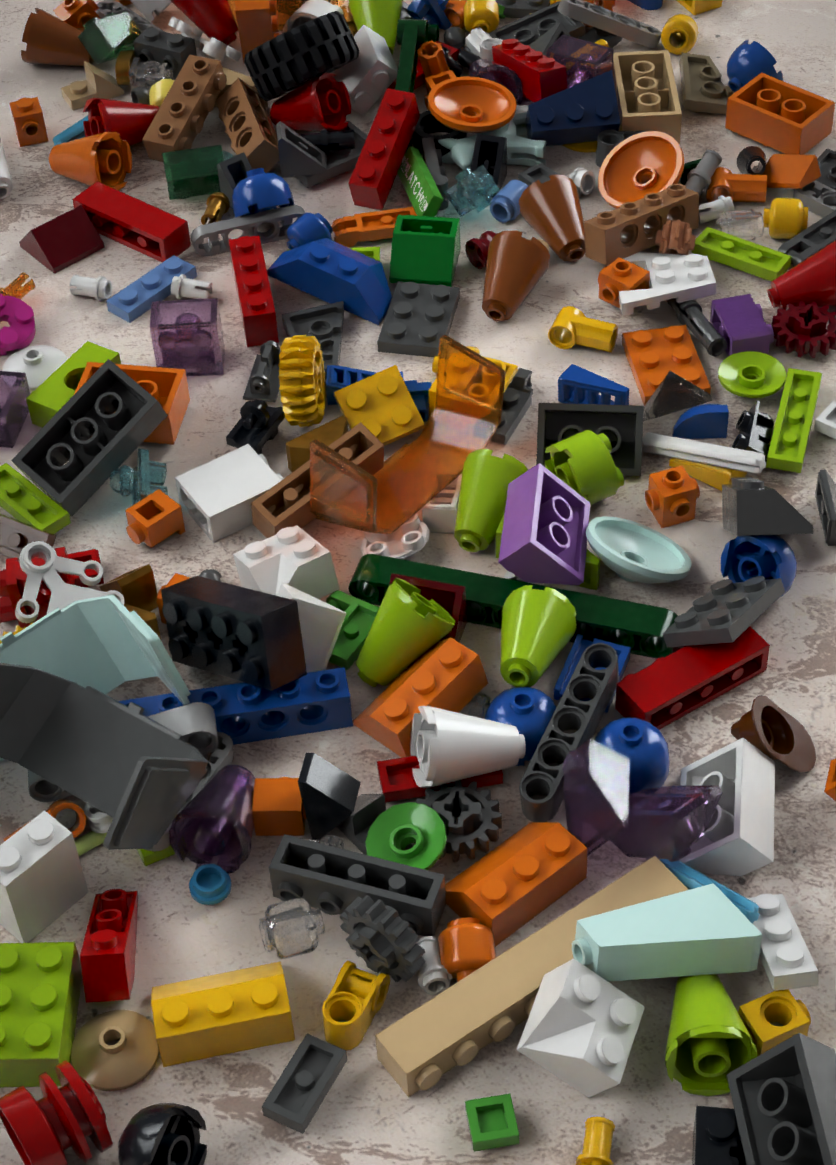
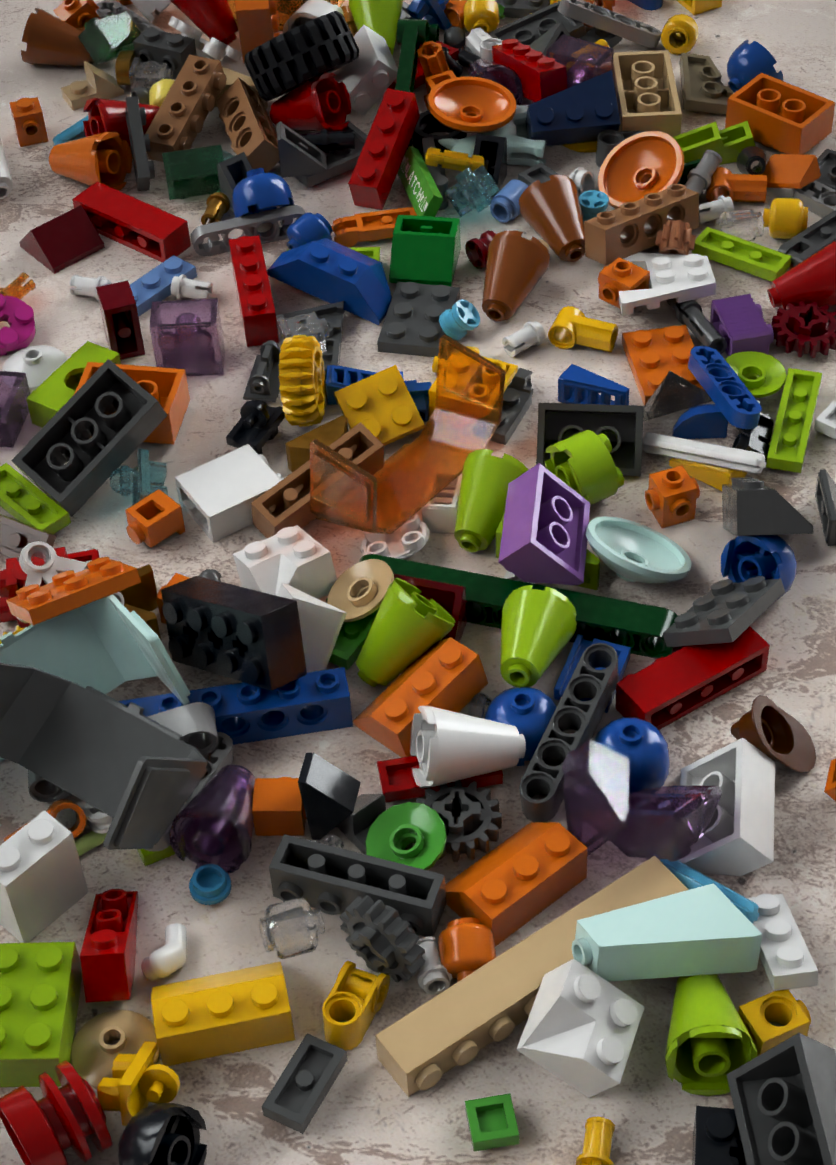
none -> orange plate [6,557,141,625]
none -> dark red brick [96,280,145,360]
none -> yellow hips [97,1041,180,1126]
none -> dark grey plate [125,96,155,191]
none -> white arm [141,923,187,980]
none -> clear brick [276,312,329,353]
none -> tan dish [327,559,394,622]
none -> yellow axle [425,147,484,174]
none -> medium azure wheel [439,299,480,340]
none -> white pin [502,321,546,357]
none -> medium azure wheel [579,190,609,221]
none -> lime slope [673,121,756,165]
none -> blue beam [688,346,762,429]

